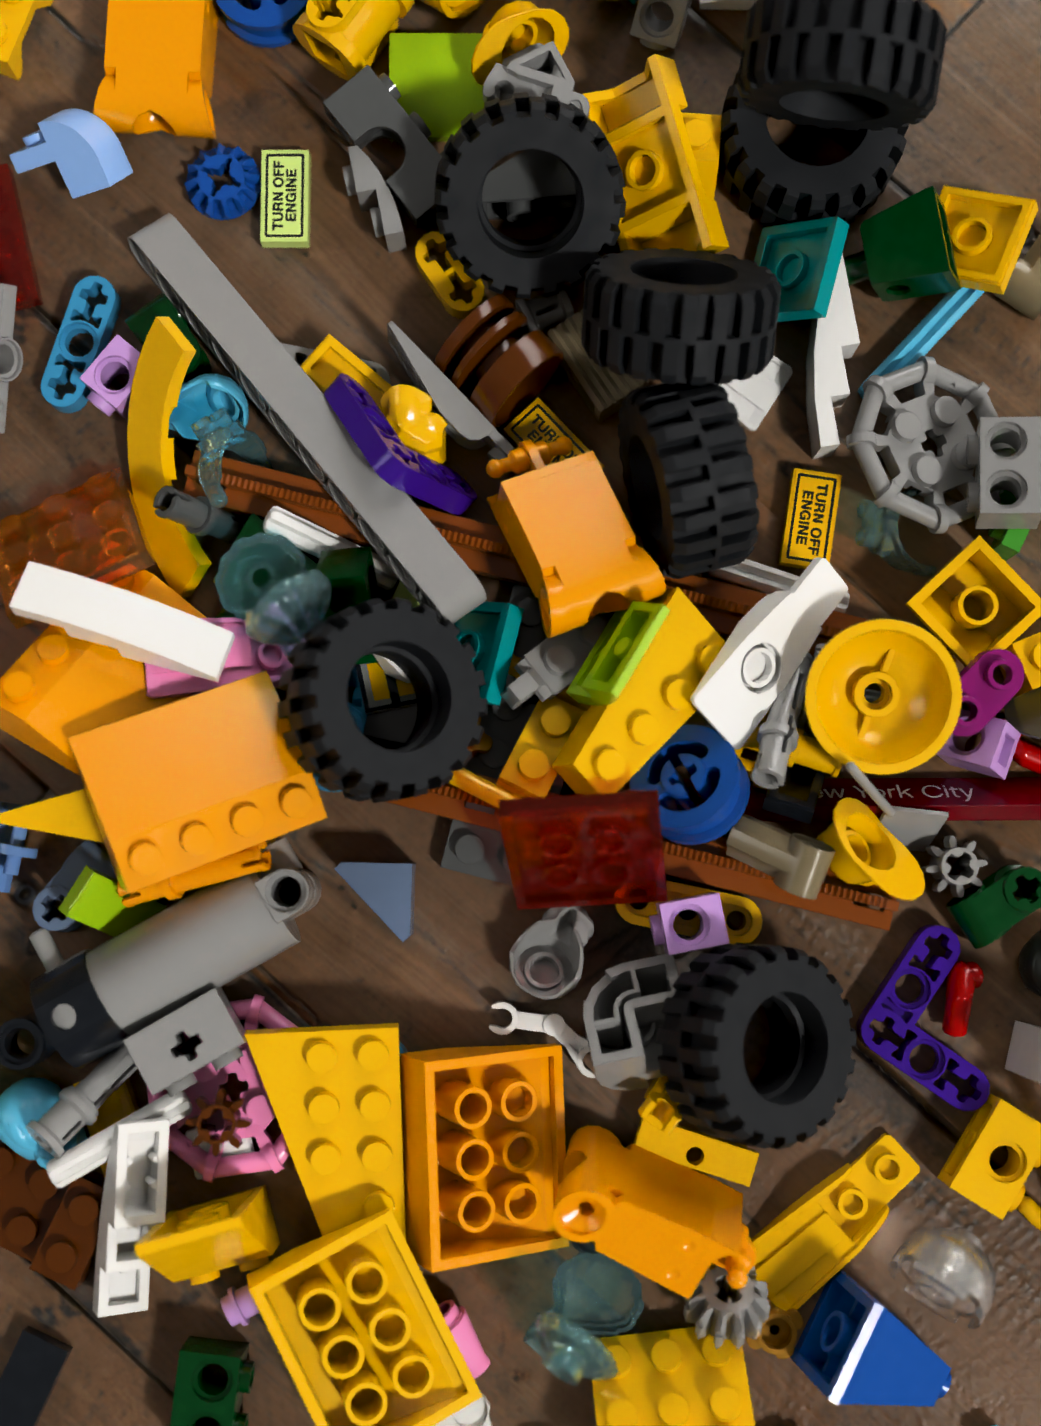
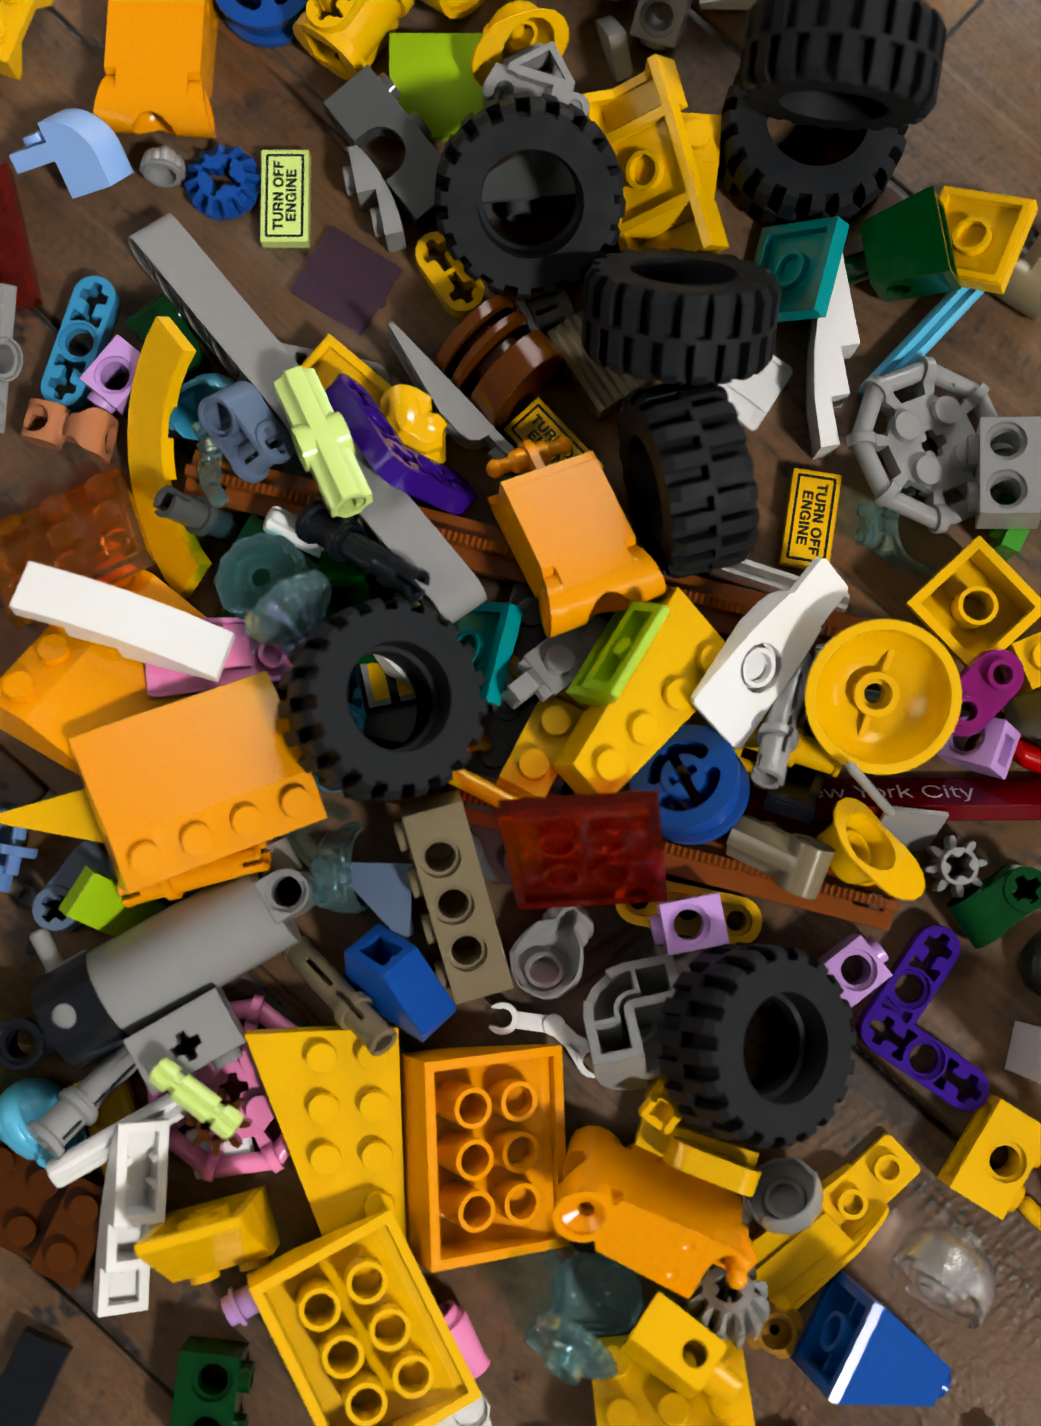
red arm [942,961,984,1037] -> none
none -> nougat leg [20,398,120,464]
none -> light grey piece [139,145,186,187]
none -> yellowish green axle [148,1058,244,1139]
none -> sand blue piece [198,381,294,484]
none -> yellowish green piece [273,365,373,518]
none -> dark tan pin [282,936,397,1056]
none -> clear purple piece [290,226,403,336]
none -> black pin [295,500,430,601]
none -> clear light blue helmet [310,821,370,914]
none -> blue slope [344,923,456,1043]
none -> dark tan brick [393,788,514,1005]
none -> light grey tile [595,15,633,82]
none -> yellow torso [619,1292,744,1407]
none -> yellow beam [662,1135,762,1197]
none -> light grey hair [746,1157,824,1235]
none -> lavender brick [818,933,892,1008]

